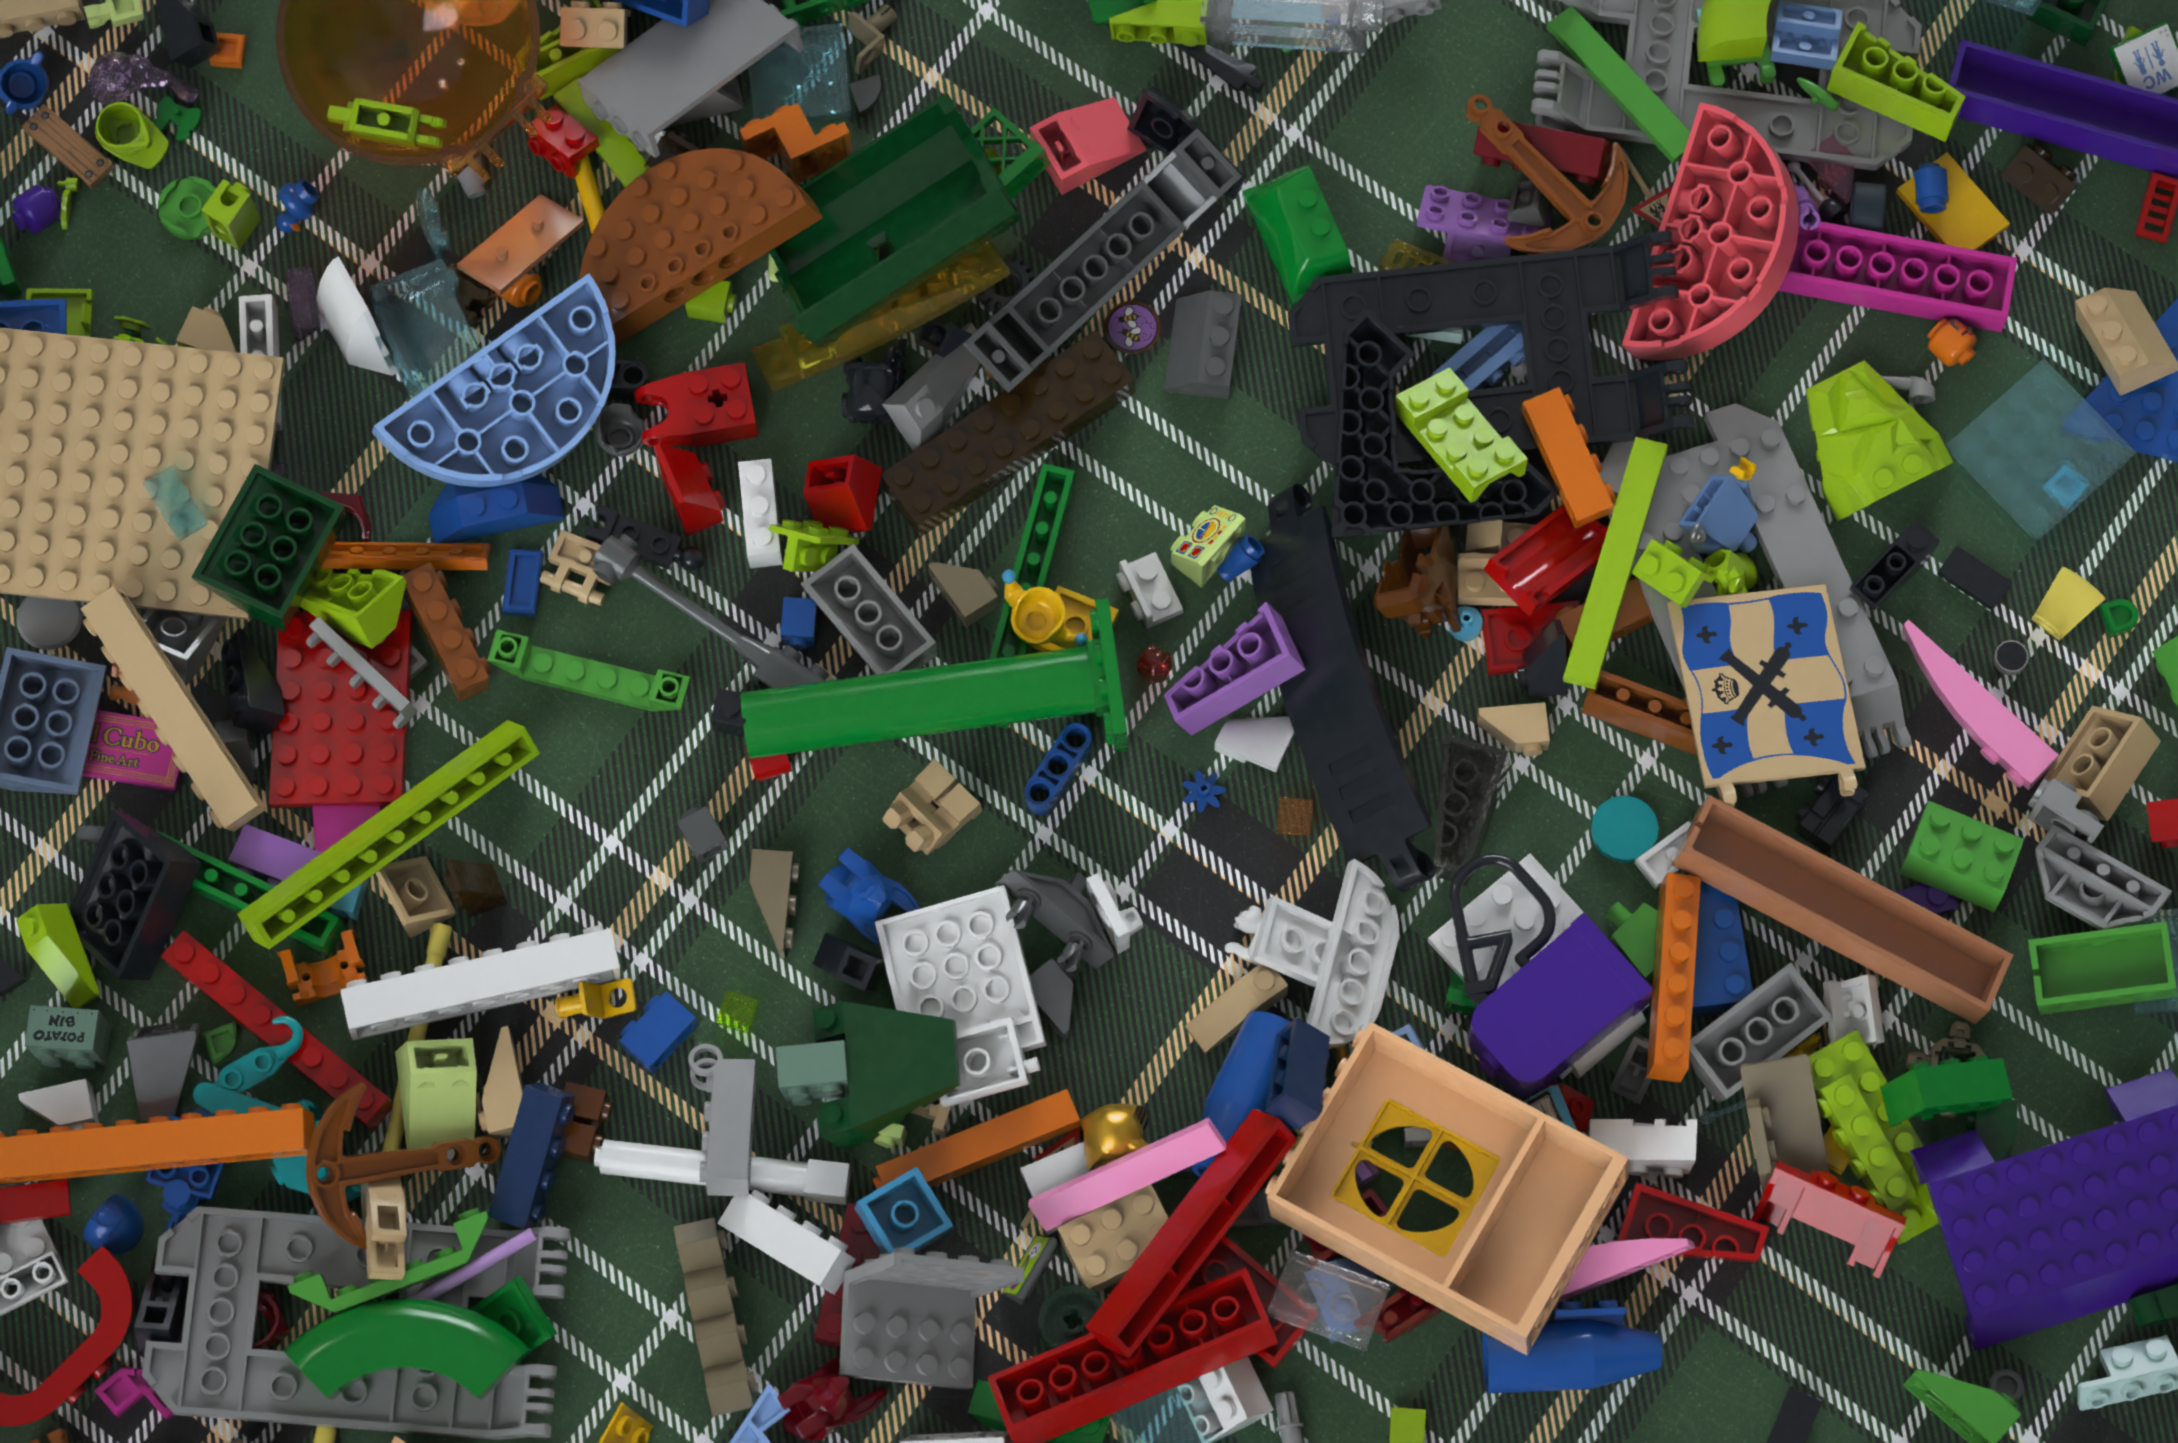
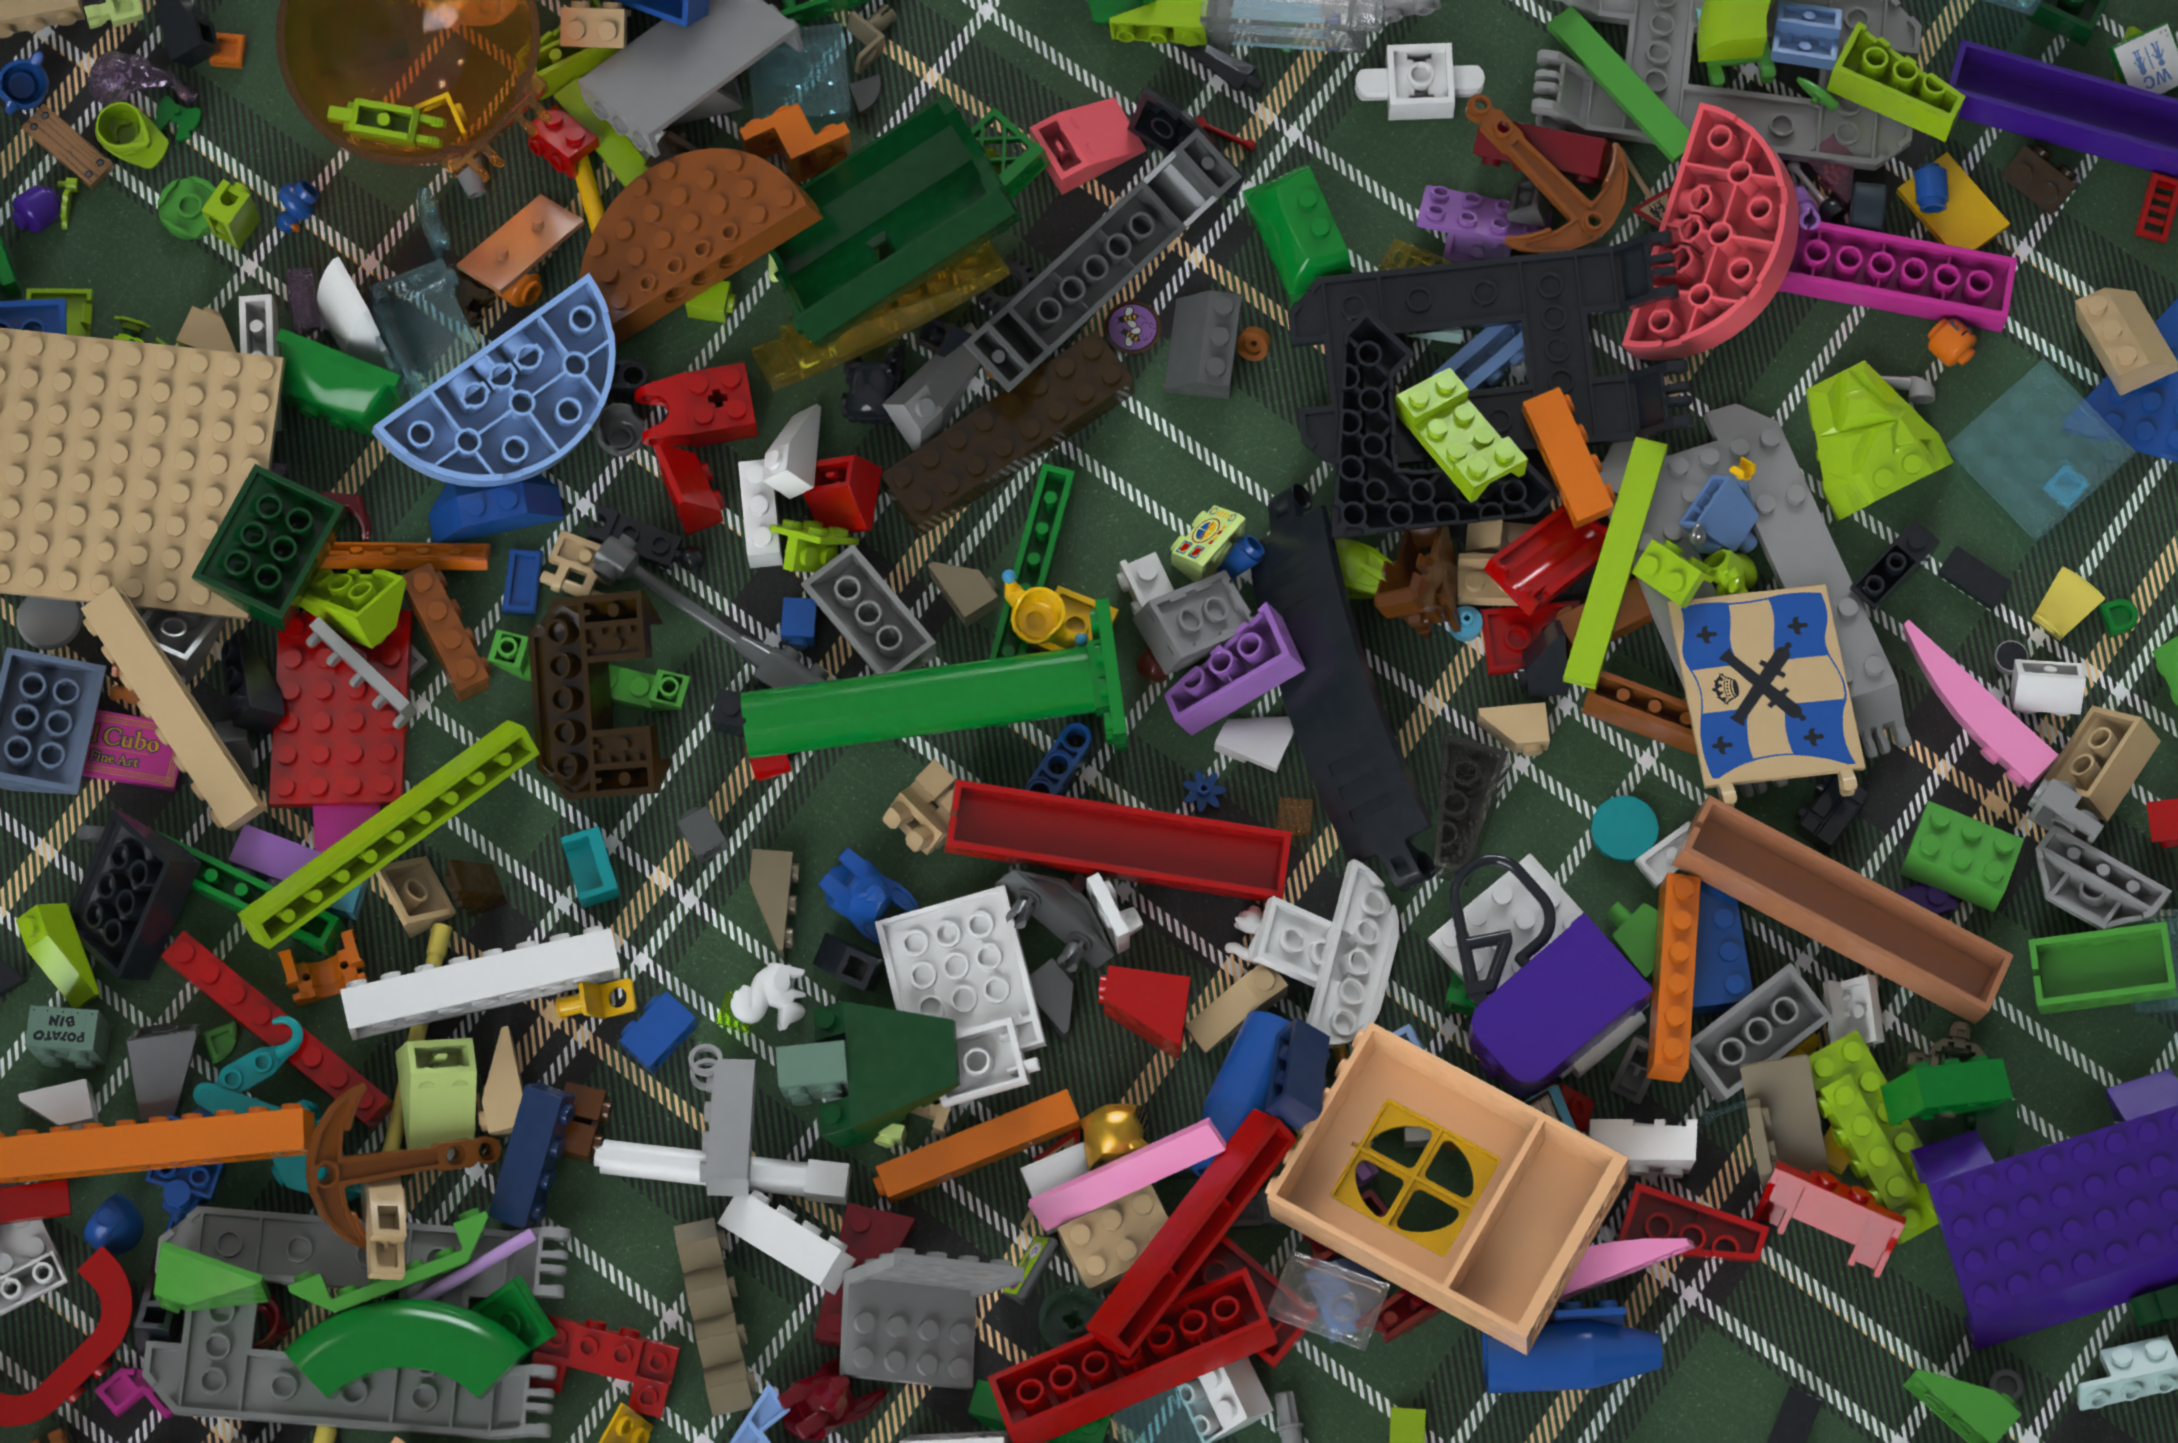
clear light blue slope [143,465,208,542] -> none
dark azure brick [854,1166,953,1254] -> none
none -> bright green slope [154,1241,271,1313]
none -> green windscreen [275,328,410,437]
none -> yellow bracket [413,91,468,139]
none -> dark brown slope [528,590,673,800]
none -> red bracket [530,1314,682,1418]
none -> teal panel [560,826,621,909]
none -> white animal [730,963,806,1031]
none -> white slope [762,404,821,499]
none -> red piece [944,779,1292,902]
none -> red slope [1098,965,1191,1059]
none -> light grey piece [1132,570,1254,675]
none -> red hinge [1195,117,1256,152]
none -> dark orange tile [1236,326,1271,361]
none -> lime helmet [1335,538,1392,600]
none -> white brick [1355,43,1485,120]
none -> white brick [2010,659,2086,716]

